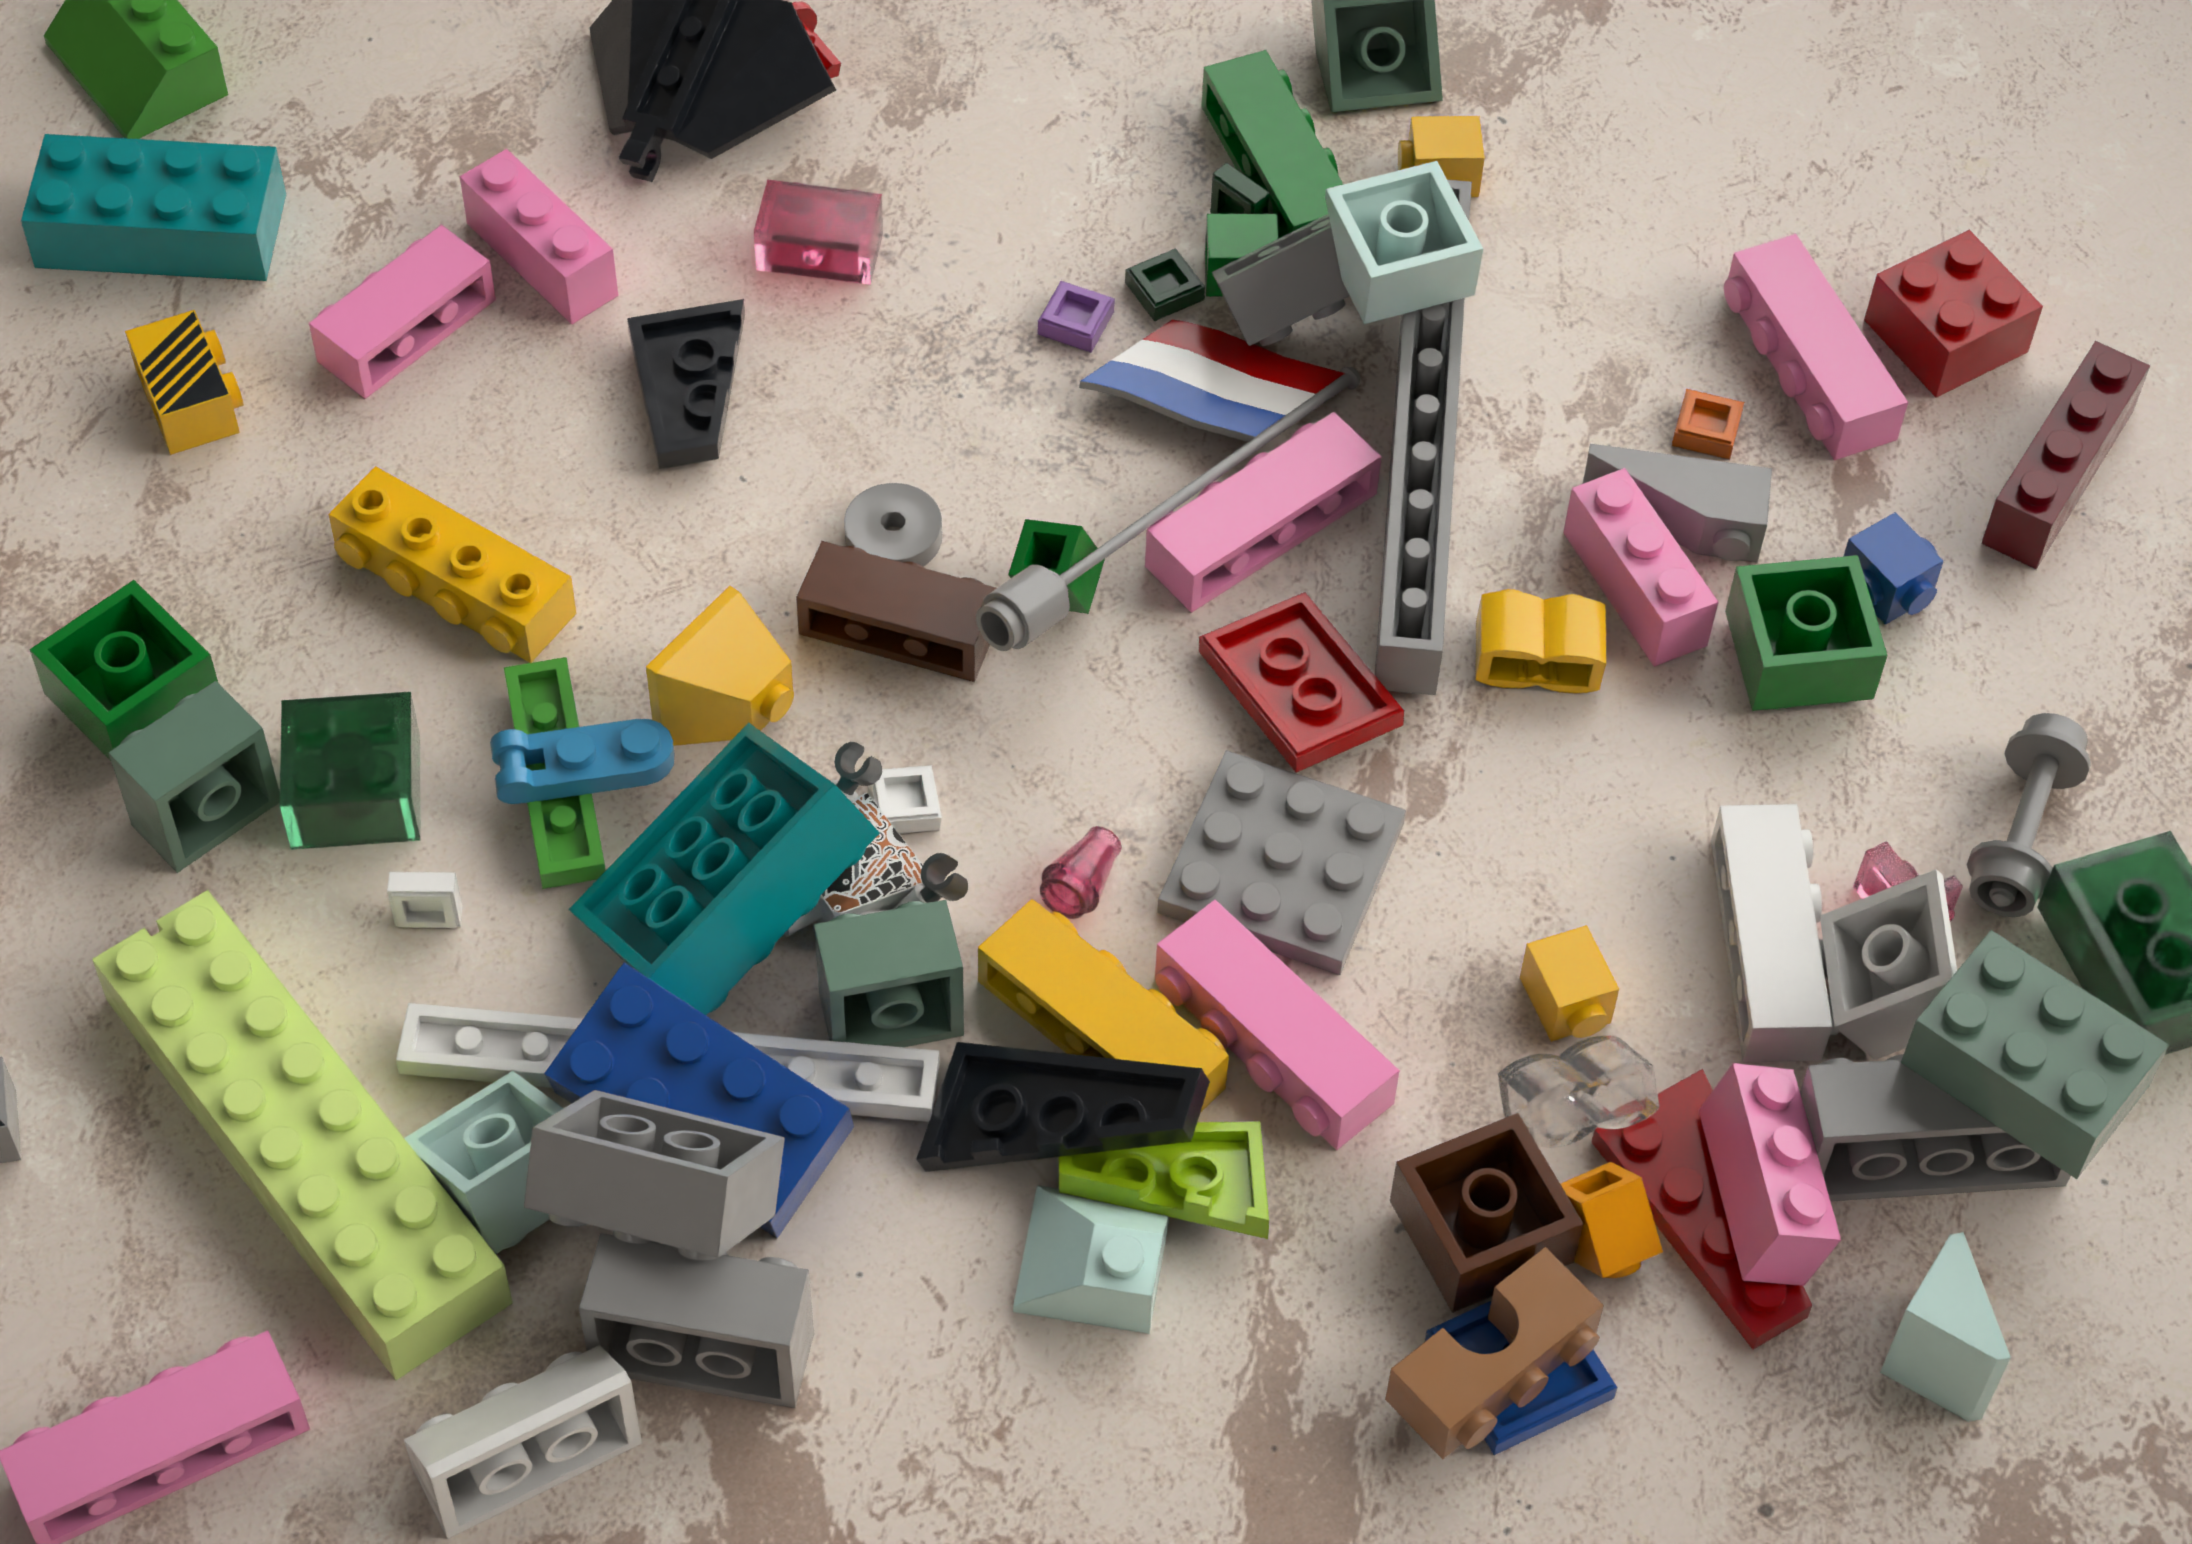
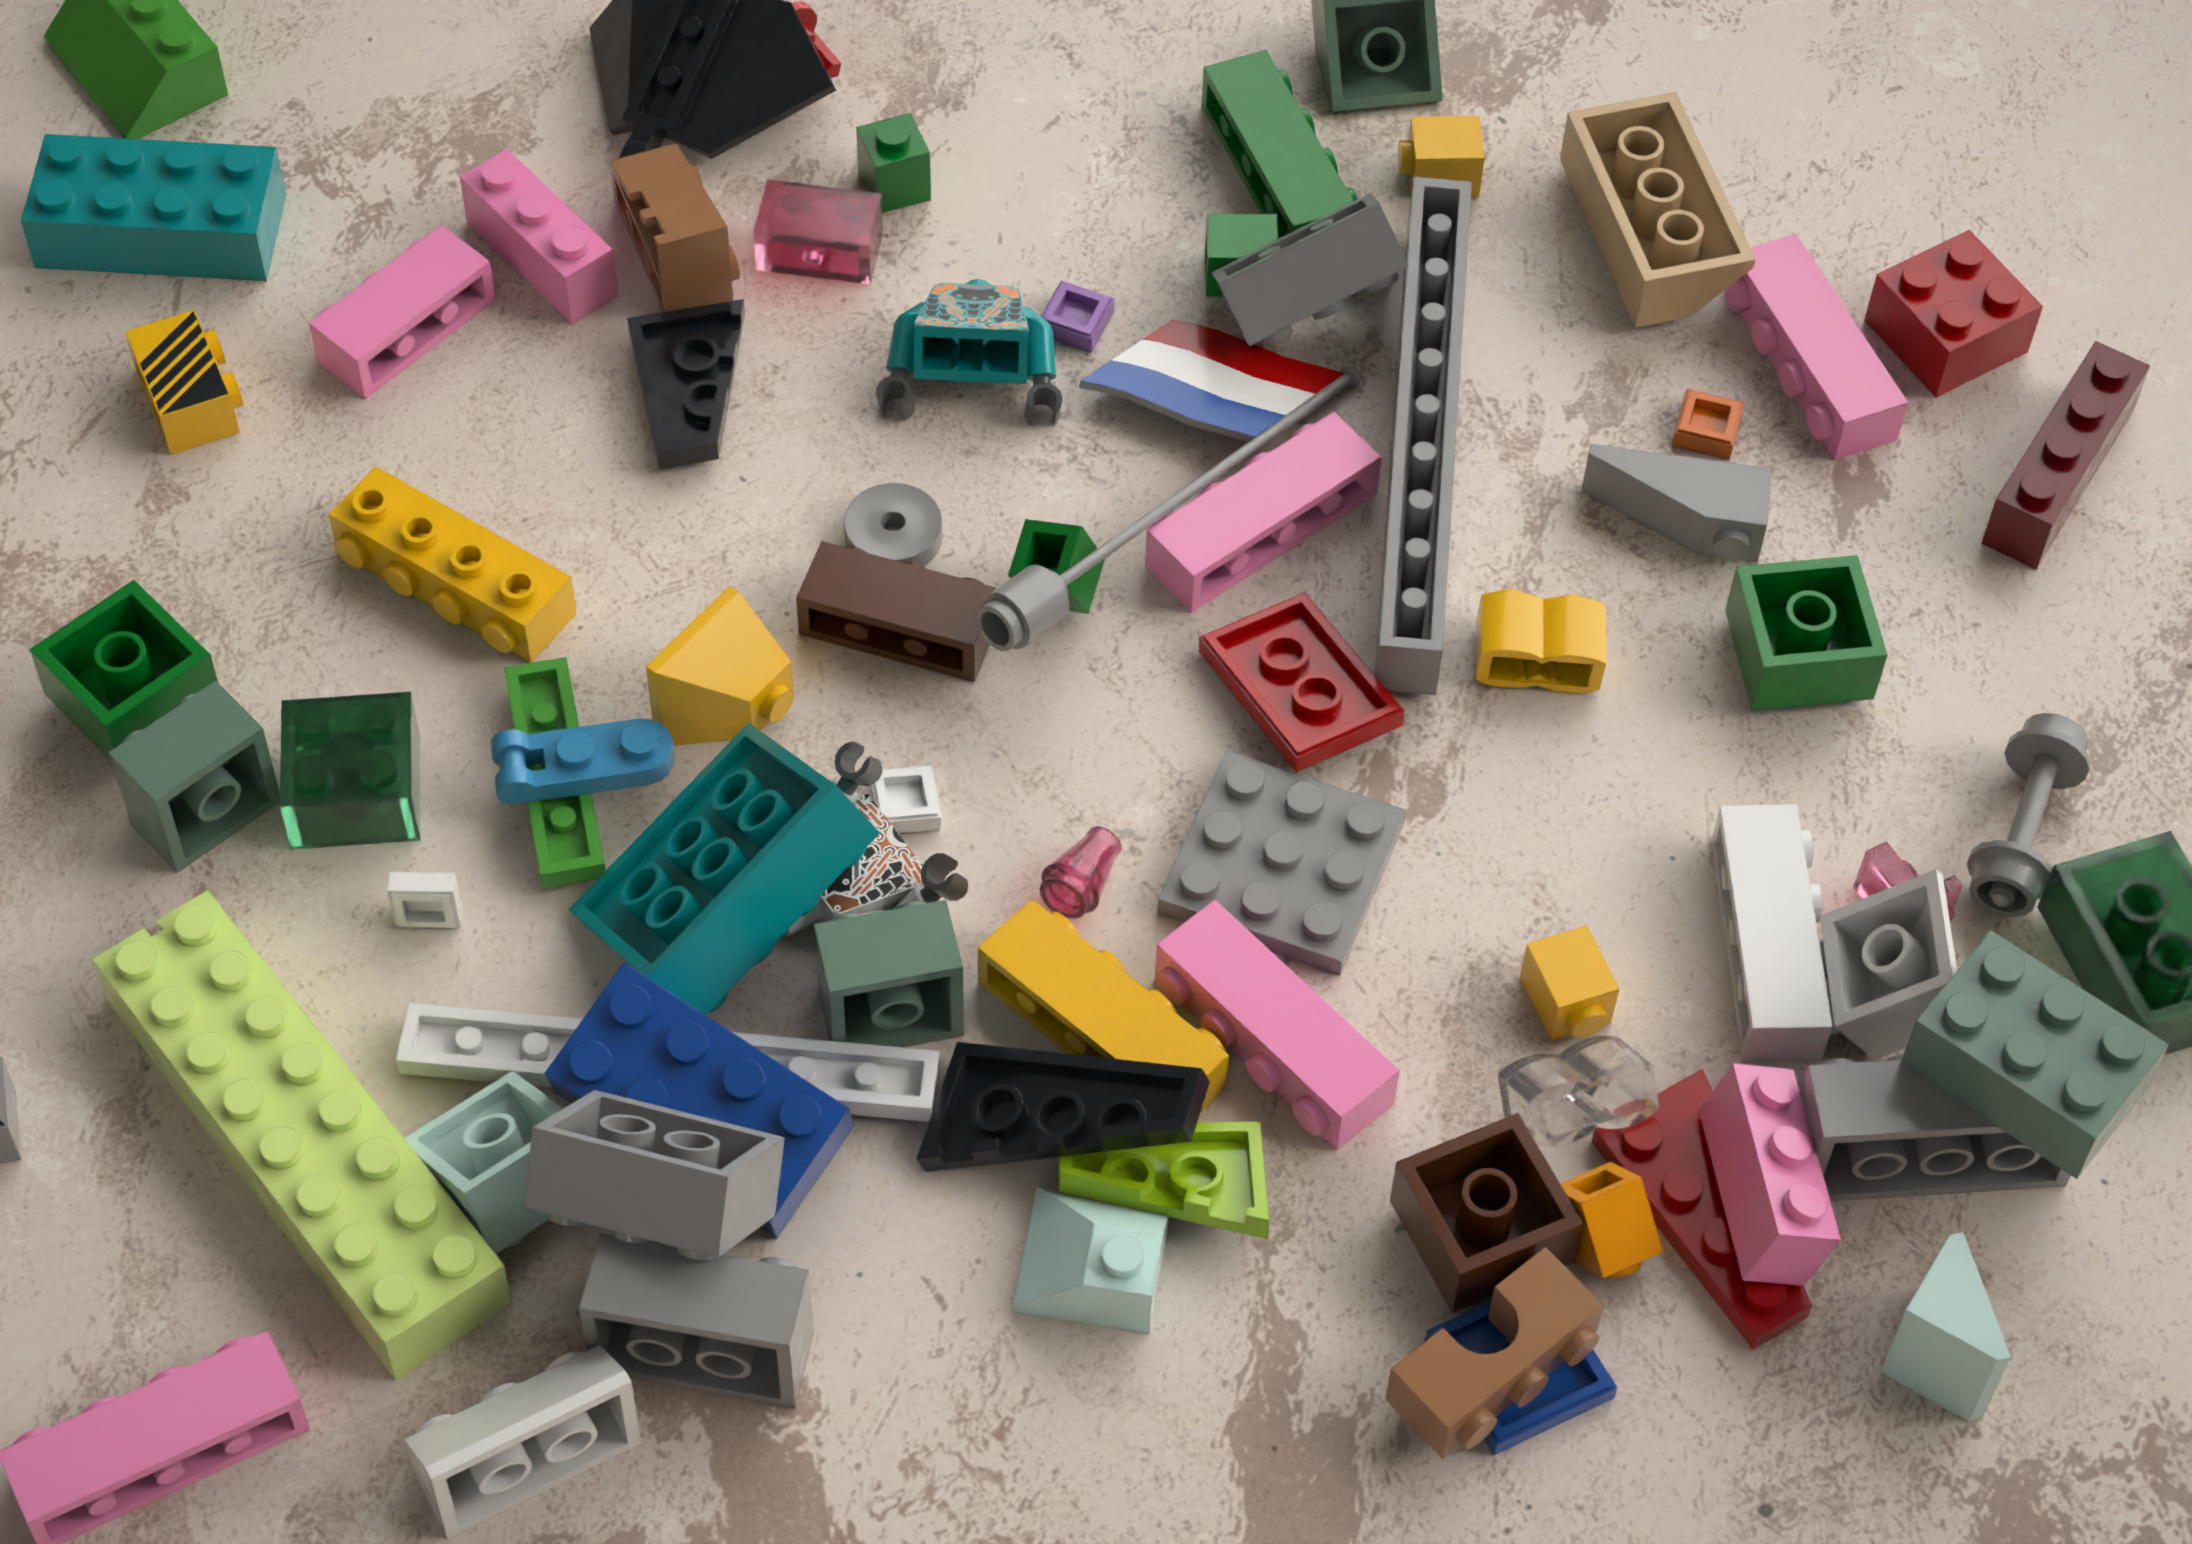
dark green tile [1125,248,1205,321] -> none
dark green tile [1210,162,1269,214] -> none
light aqua slope [1325,161,1483,324] -> none
bright pink brick [1563,468,1718,667] -> none
brick [1844,512,1944,625] -> none
none -> medium nougat wedge [610,143,740,312]
none -> green brick [856,113,931,215]
none -> teal torso [876,279,1063,426]
none -> tan slope [1560,92,1756,328]

